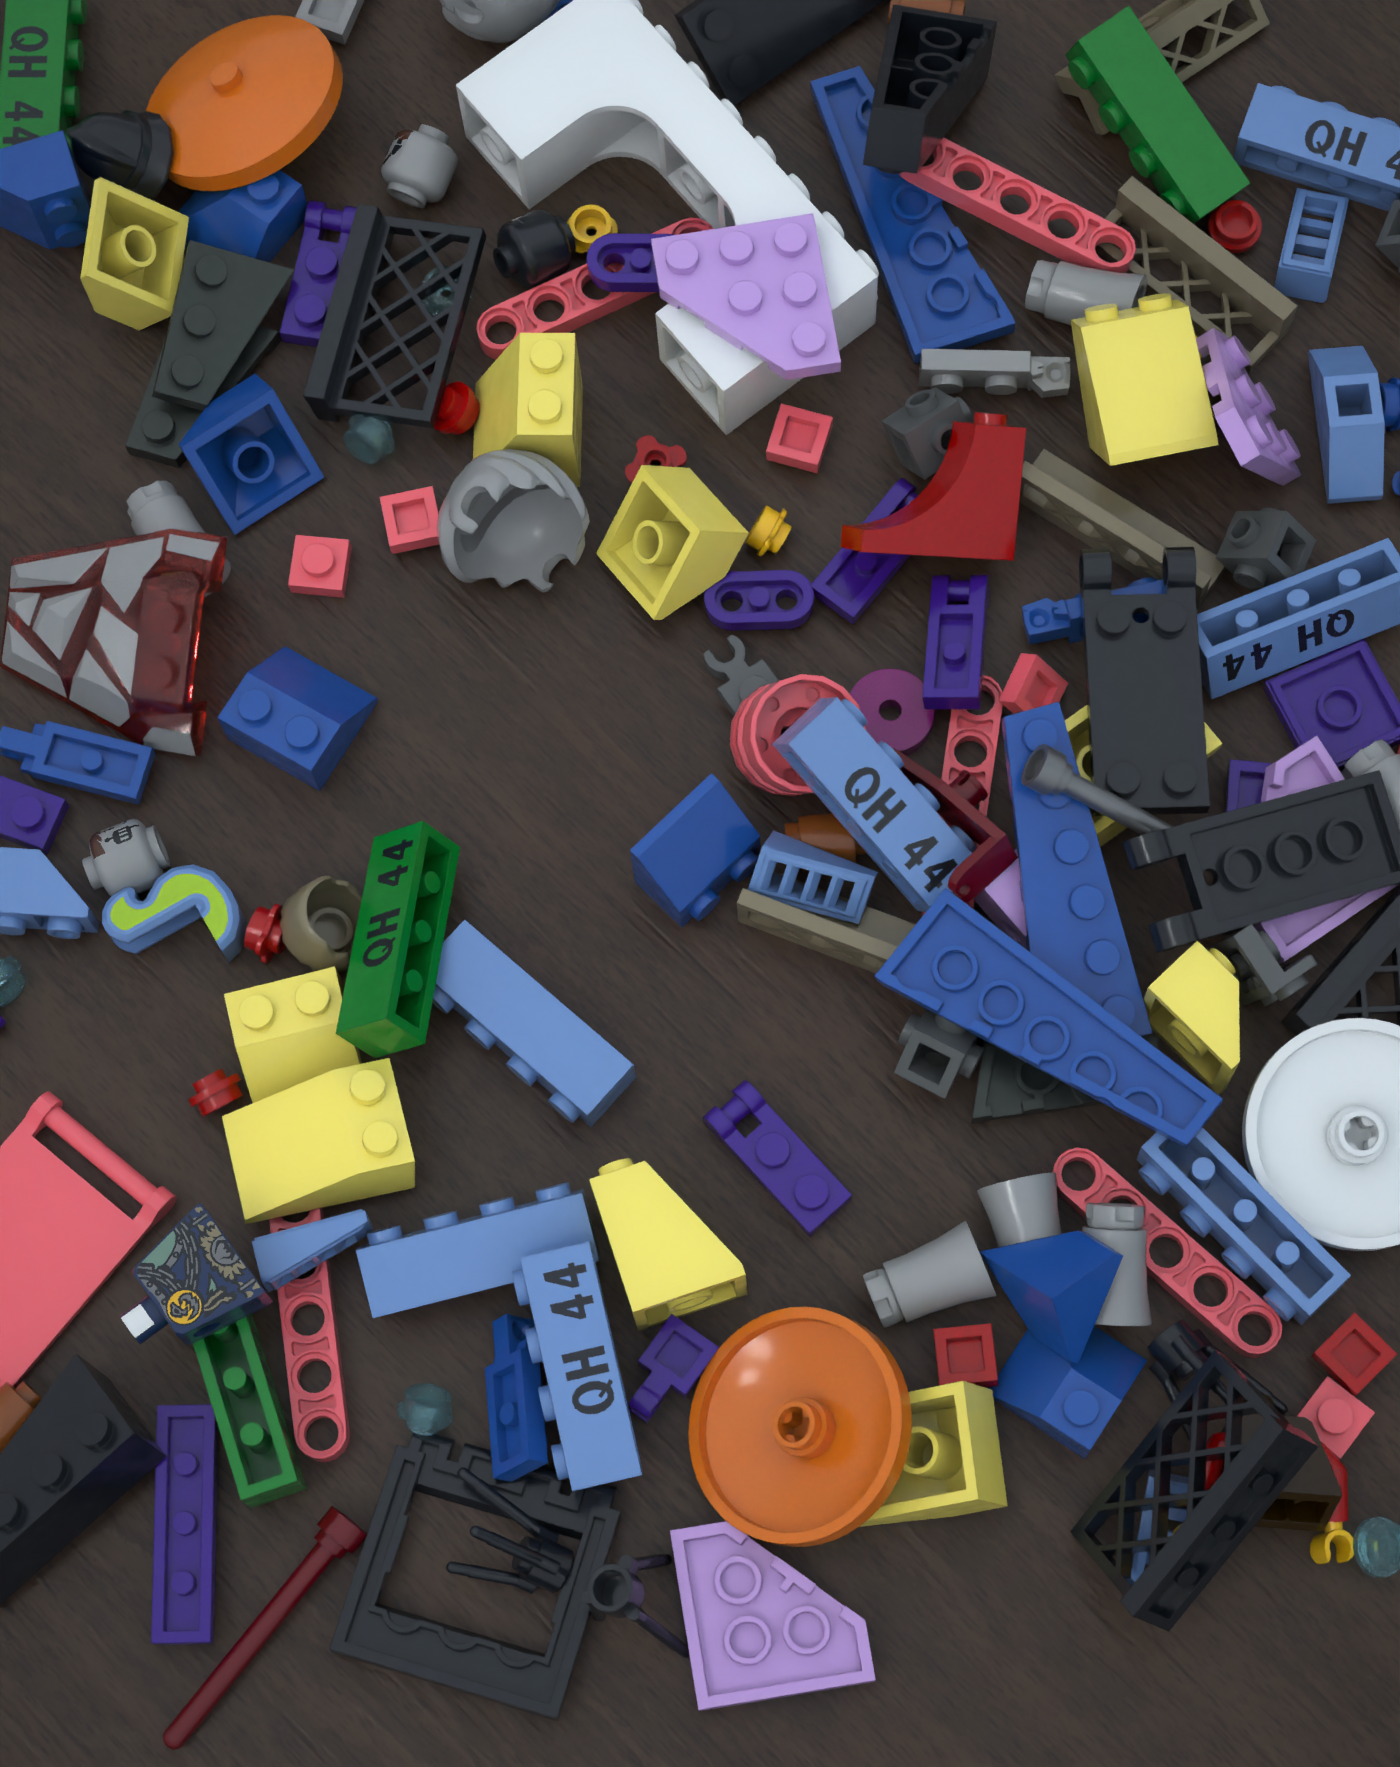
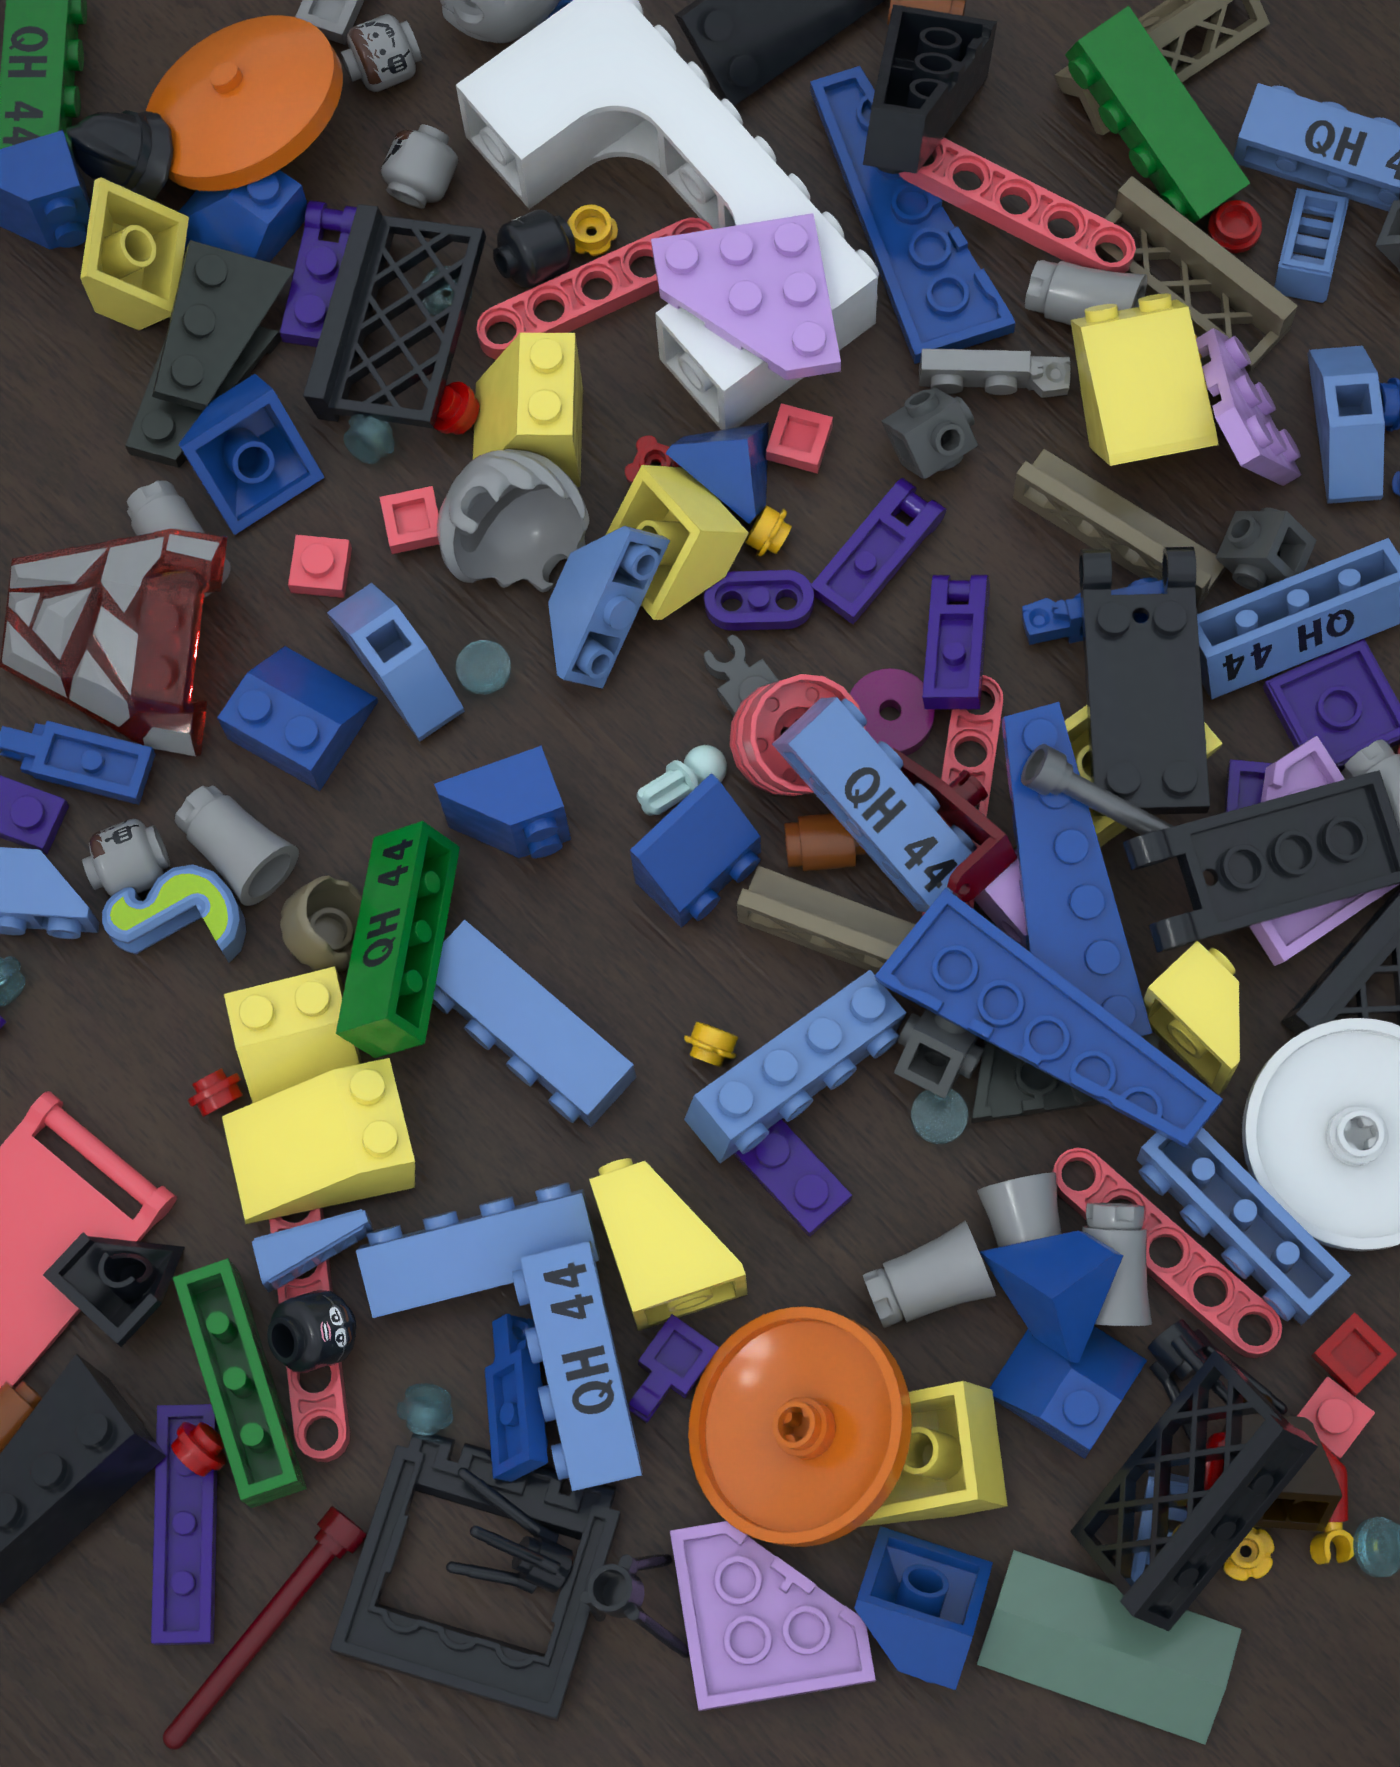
torso [120,1203,273,1345] -> none
red plate [244,903,286,964] -> none
dark purple plate [587,233,674,292] -> none
medium blue slope [748,830,878,924] -> none
red arch [840,412,1026,561] -> none
red plate [933,1323,998,1387] -> none
coral plate [998,653,1068,714] -> none
dark grey bracket [1207,924,1318,1007] -> none
none -> black slope [43,1232,185,1347]
none -> red plate [171,1422,227,1477]
none -> light grey plant [174,785,299,906]
none -> black head [267,1290,356,1373]
none -> medium blue slope [327,583,465,742]
none -> light grey head [340,14,422,92]
none -> blue slope [434,746,571,858]
none -> clear light blue plate [456,640,511,694]
none -> medium blue slope [548,526,670,688]
none -> light aqua axle [637,745,727,816]
none -> blue slope [666,422,769,524]
none -> medium blue brick [684,970,907,1163]
none -> yellow plate [684,1021,739,1067]
none -> blue slope [854,1526,993,1690]
none -> clear light blue plate [911,1089,968,1144]
none -> sand green slope [977,1550,1242,1745]
none -> yellow plate [1223,1527,1275,1581]

